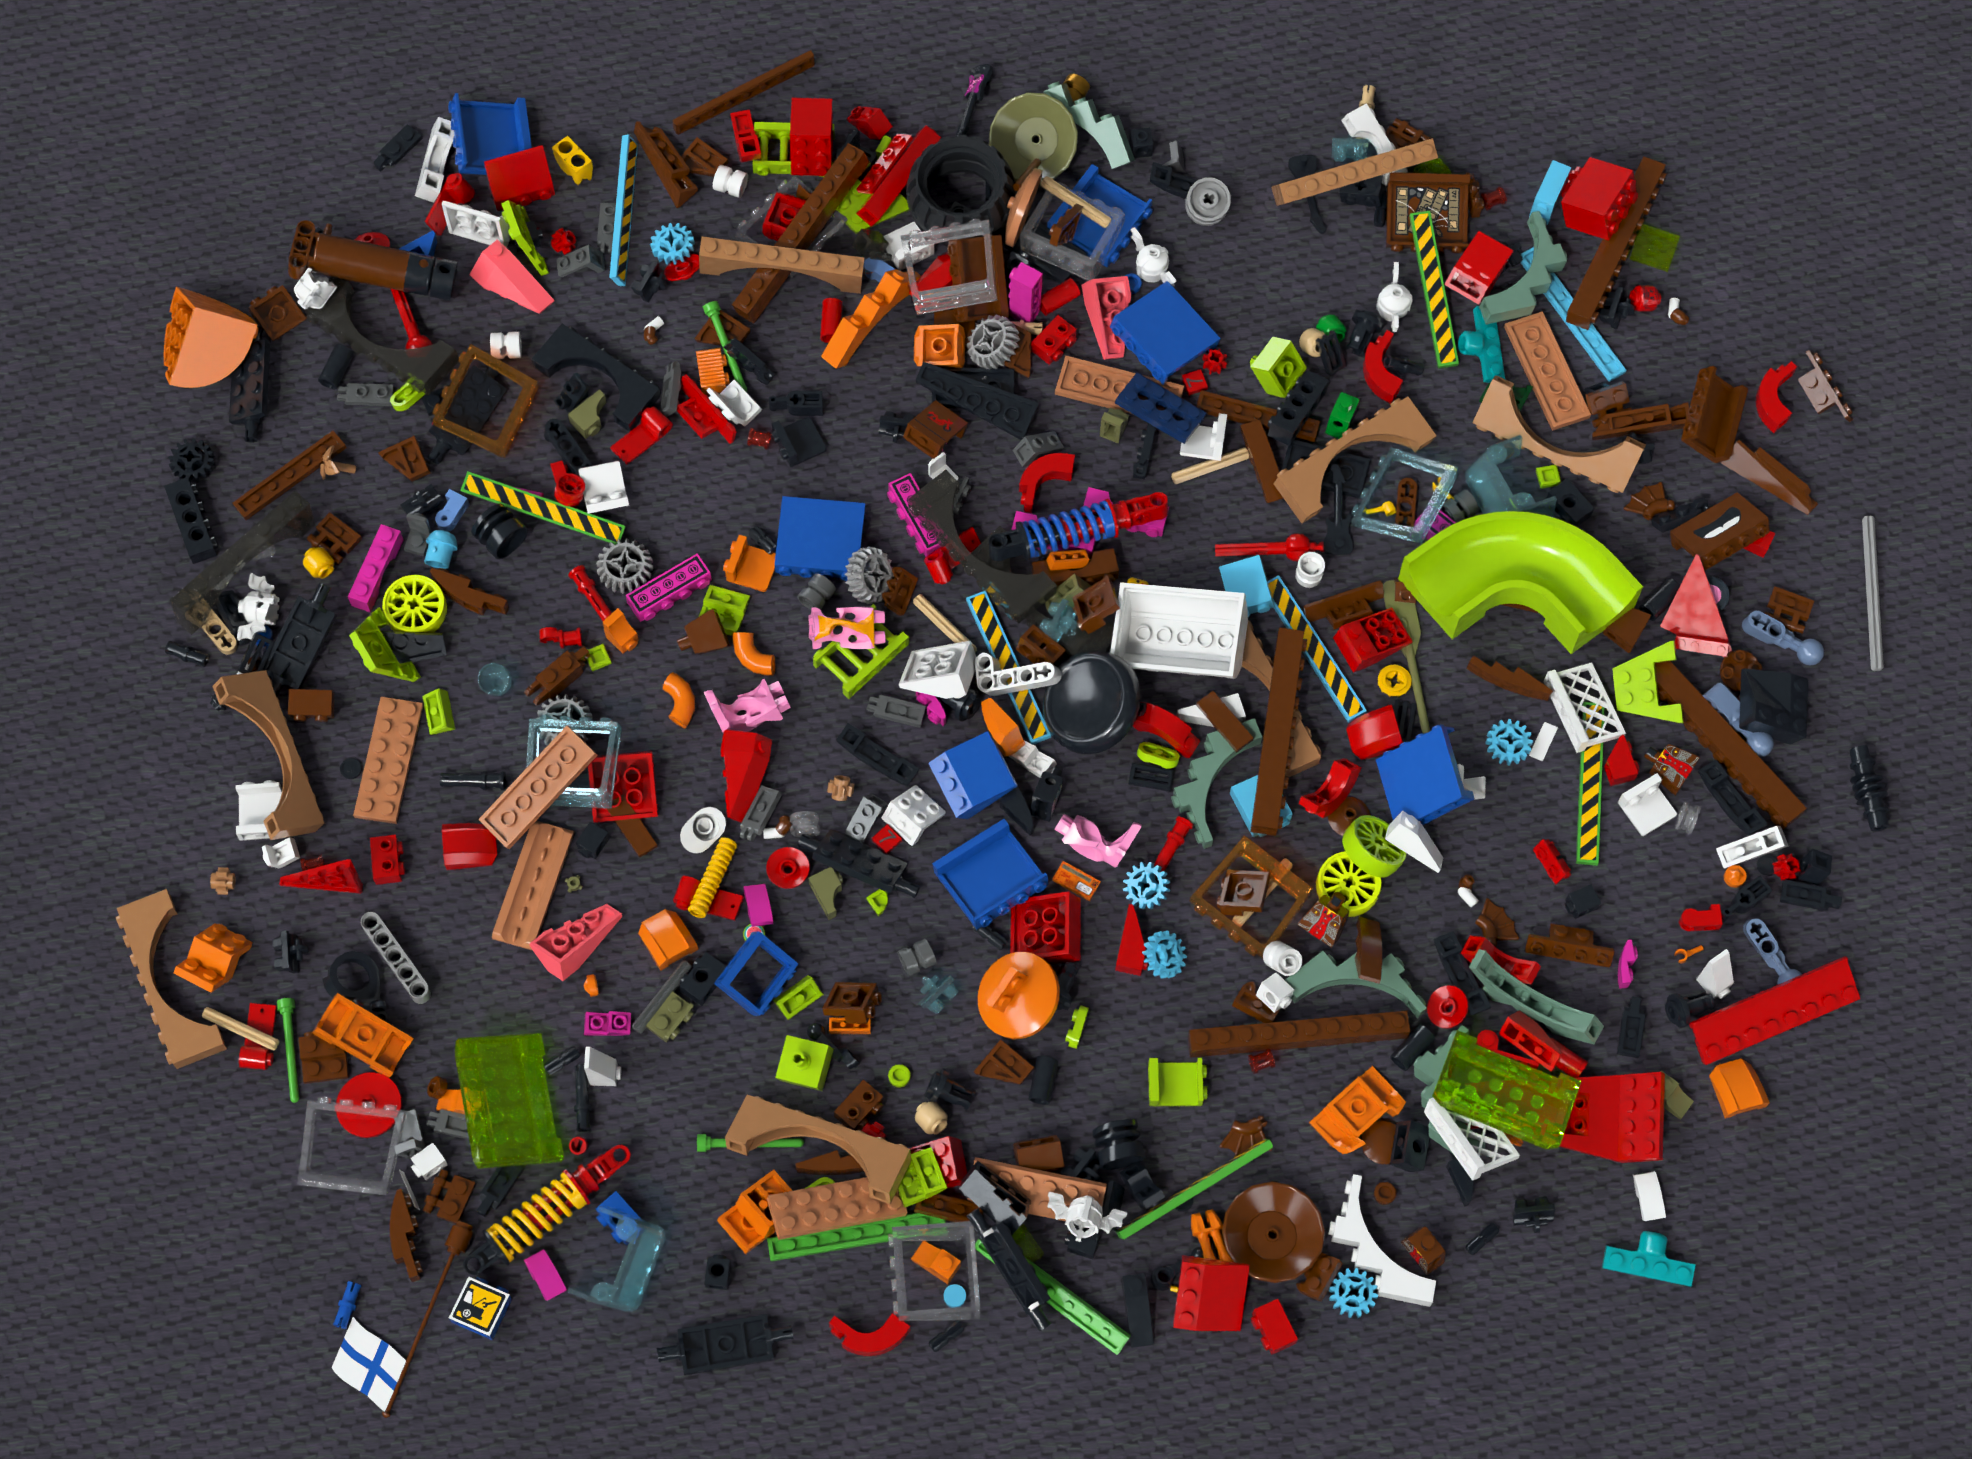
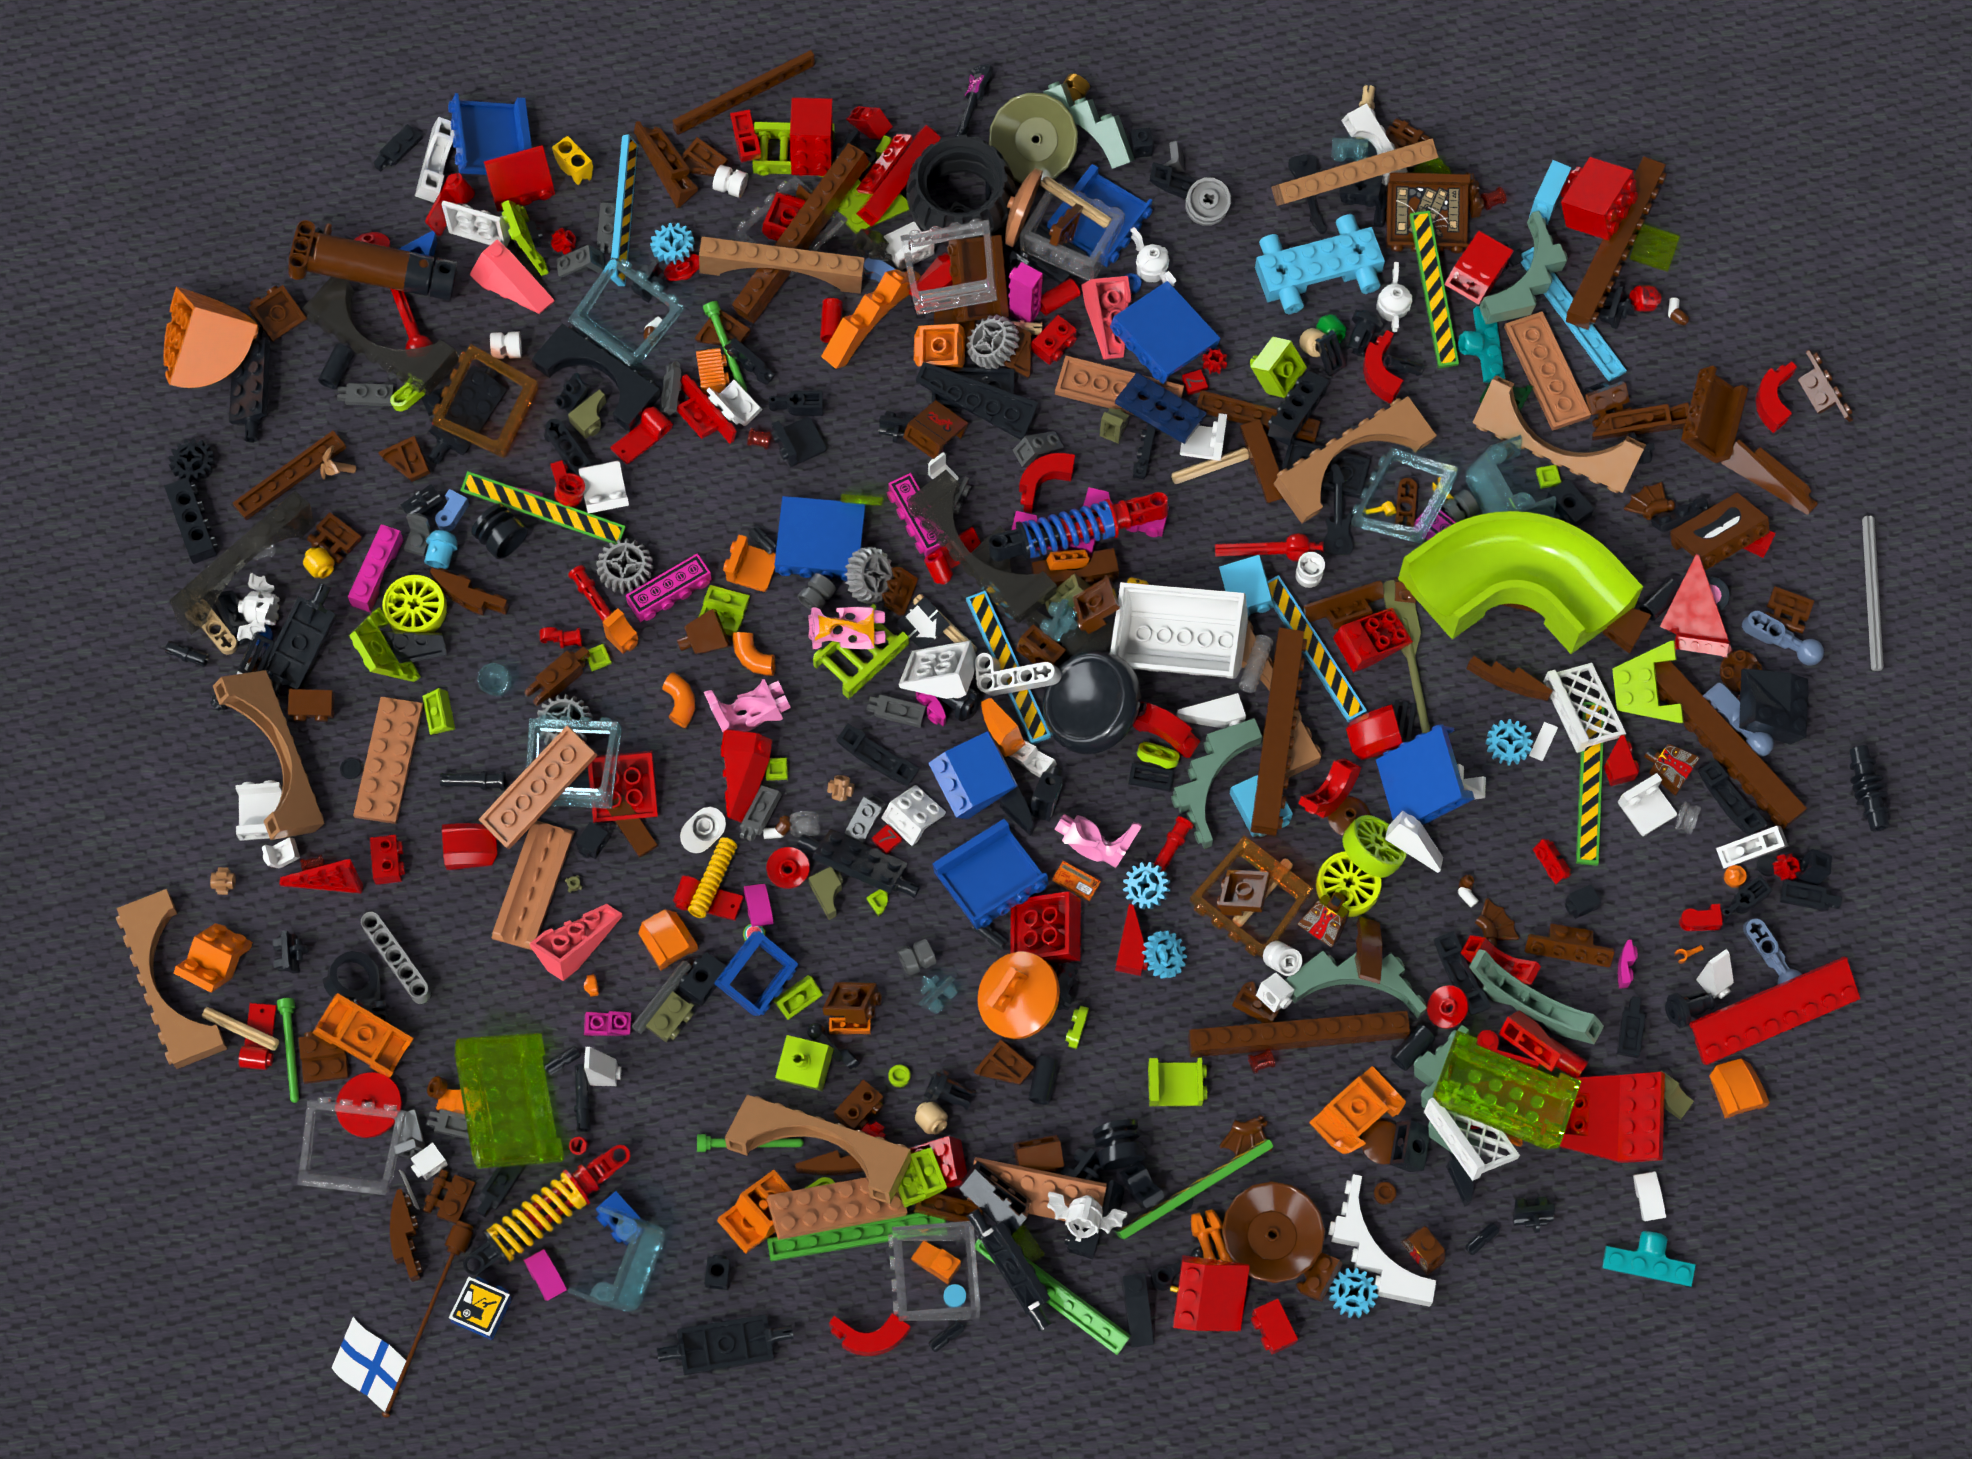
white helmet [294,267,337,309] -> none
blue pin [333,1281,361,1329] -> none
reddish brown bar [1013,158,1041,191] -> none
reddish brown tile [1196,691,1254,753] -> none
green torso [1325,392,1360,439] -> none
yellow gear [1378,665,1411,697] -> none
none -> clear light blue windscreen [568,257,685,367]
none -> lime tile [766,758,788,781]
none -> clear neon green tile [841,491,885,506]
none -> sticker [896,596,950,649]
none -> clear piece [1238,635,1274,693]
none -> medium azure piece [1255,214,1385,315]

